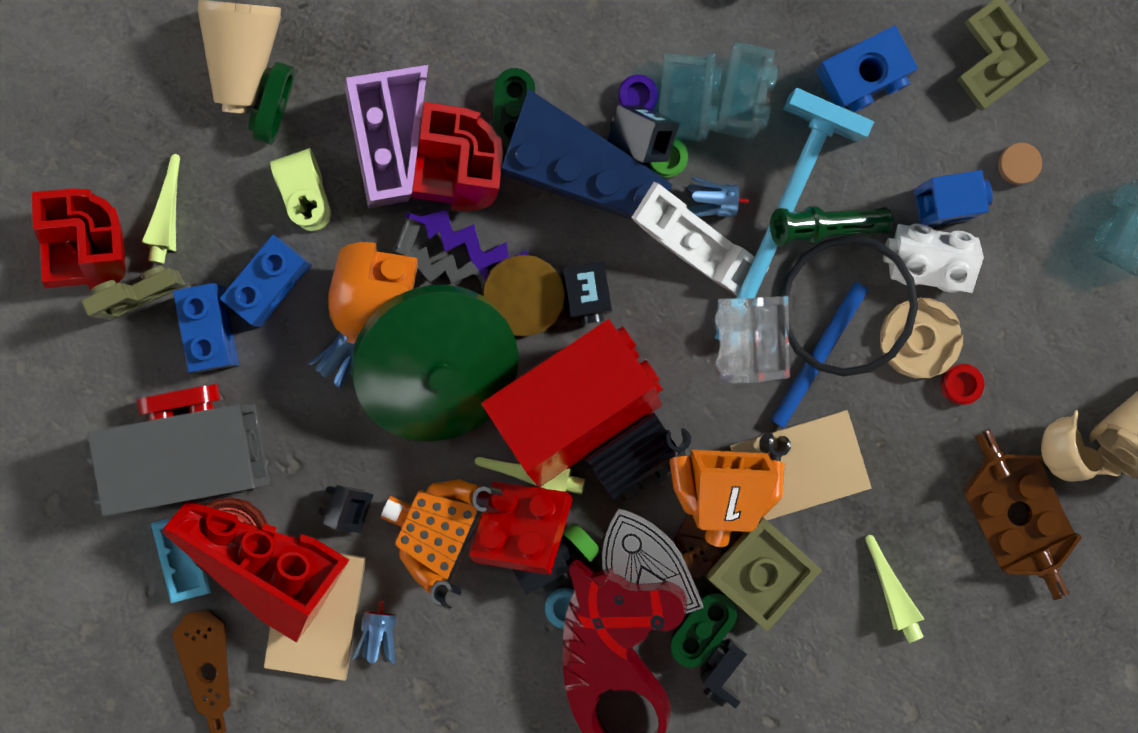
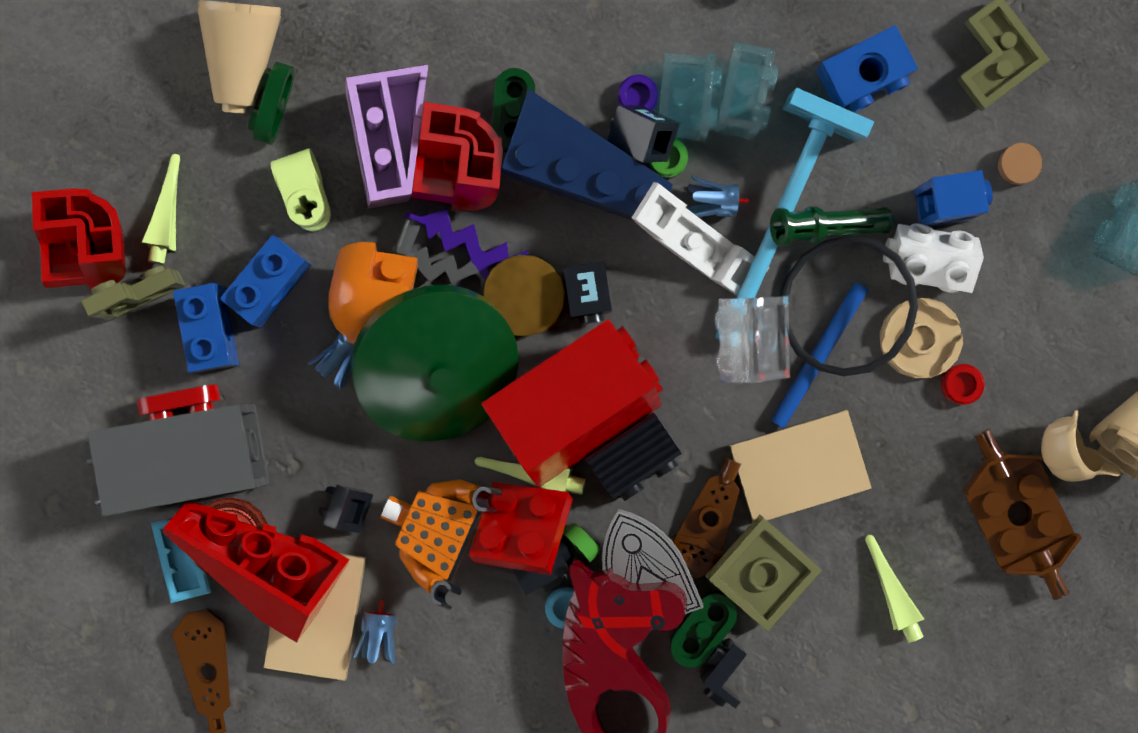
orange torso [662,428,791,547] -> none

